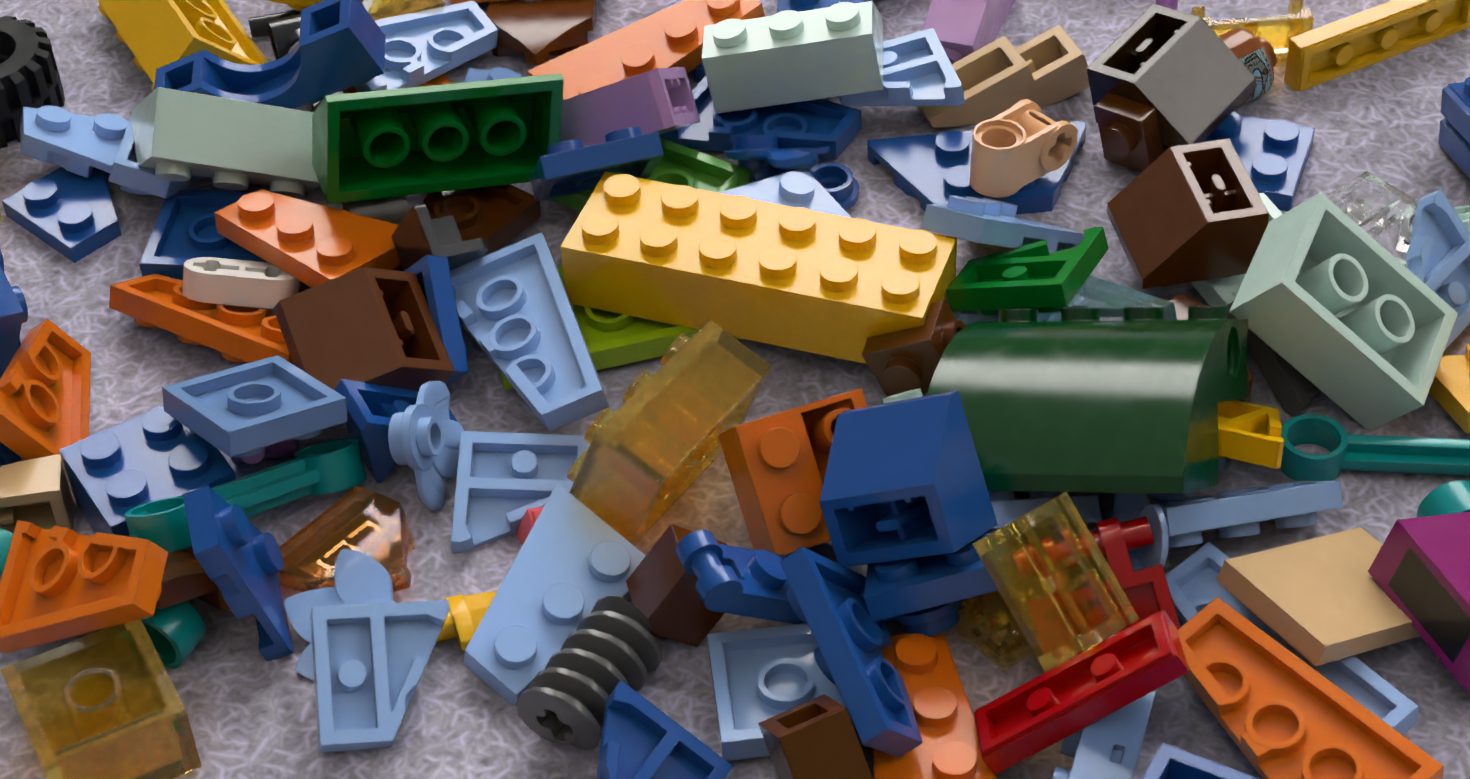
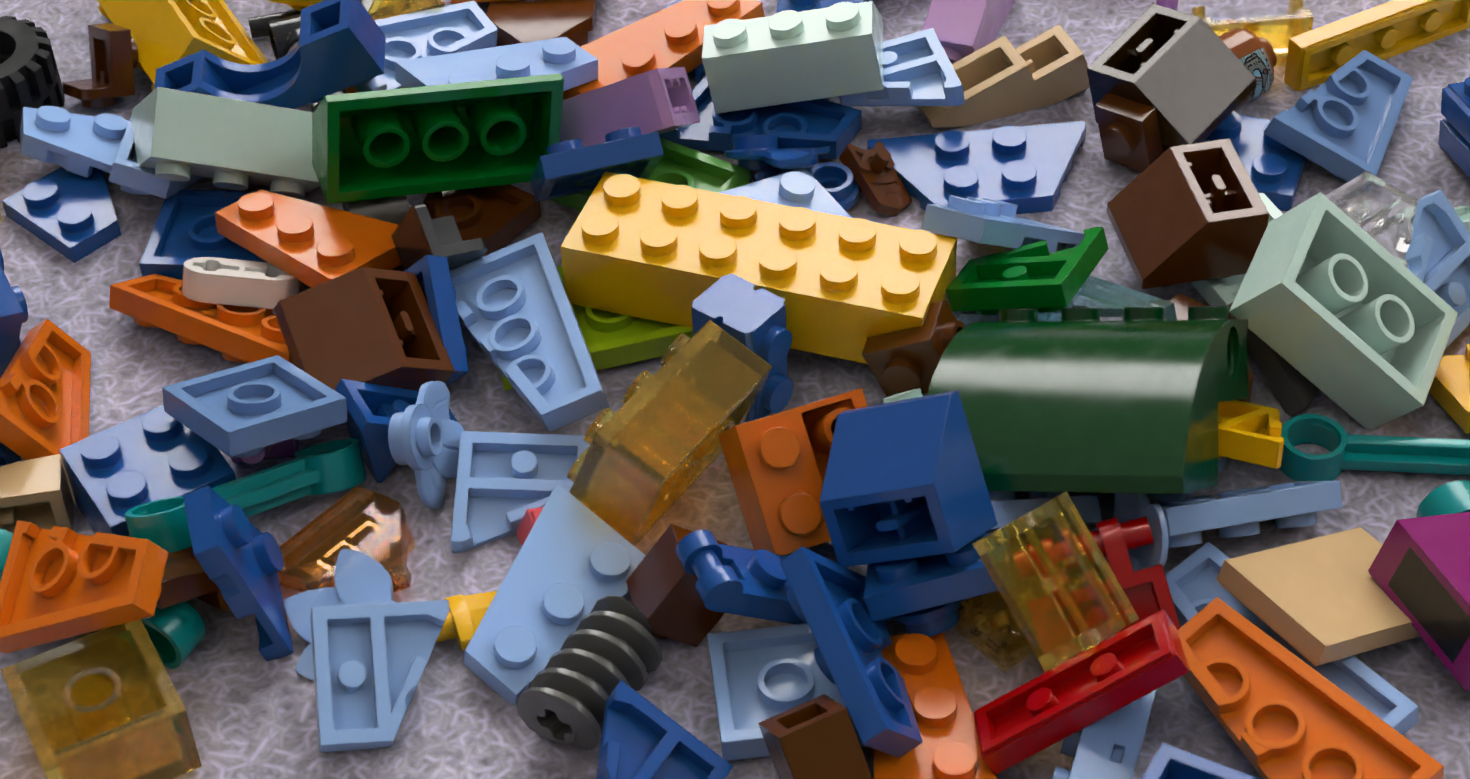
light nougat piece [969,99,1078,198] -> none
none -> reddish brown bracket [63,23,138,108]
none -> light blue wing [395,37,598,91]
none -> blue brick [691,273,794,423]
none -> reddish brown piece [839,141,912,216]
none -> medium blue wing [1263,50,1413,191]

